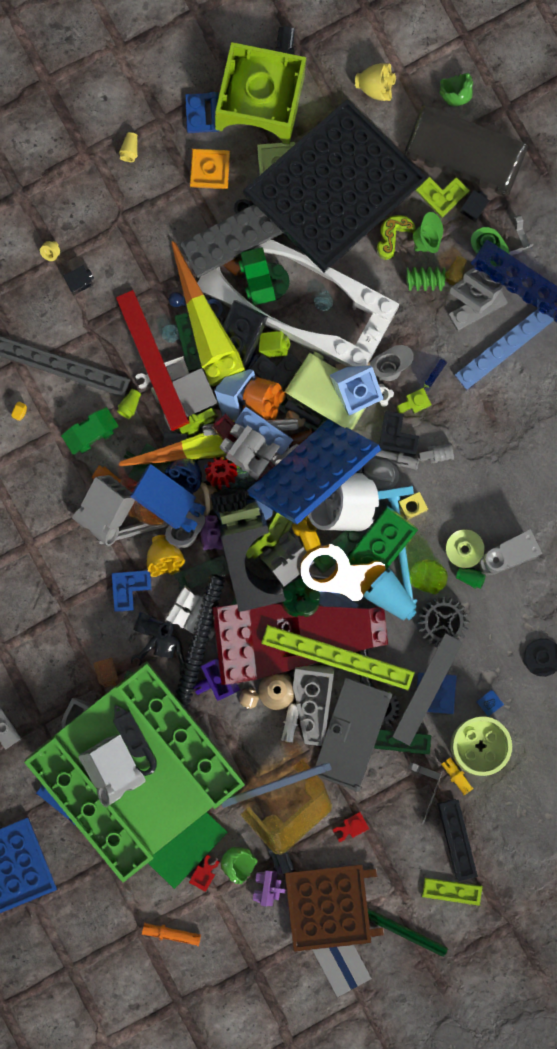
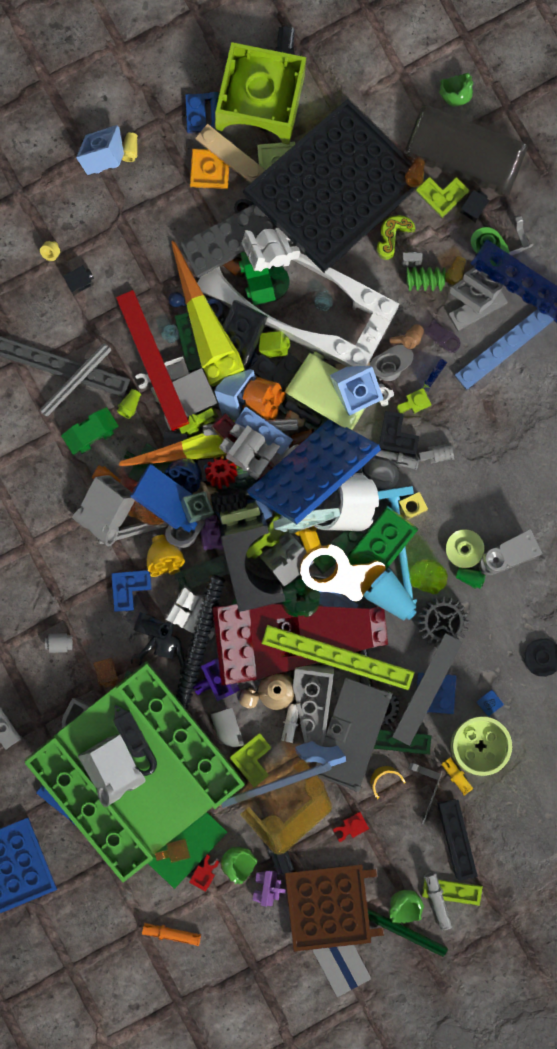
yellow tile [11,402,27,421] -> none
light yellow piece [355,63,396,101] -> none
bright green piece [413,212,443,253] -> none
none -> light grey axle [40,344,111,416]
none -> light grey brick [45,633,73,653]
none -> light blue slope [76,125,124,175]
none -> clear orange plate [155,839,190,863]
none -> sand green piece [181,491,214,523]
none -> tan plate [196,124,265,183]
none -> light grey brick [211,708,244,747]
none -> lime plate [230,733,272,787]
none -> white hips [242,228,300,271]
none -> light aqua wing [273,508,340,534]
none -> medium blue tile [295,741,346,767]
none -> yellow helmet [370,766,406,799]
none -> bright green hair [389,890,424,923]
none -> medium nougat piece [390,324,424,349]
none -> light grey plate [402,252,422,267]
none -> clear orange cone [405,158,425,187]
none -> clear purple piece [424,319,461,353]
none -> light grey pin [424,872,452,931]

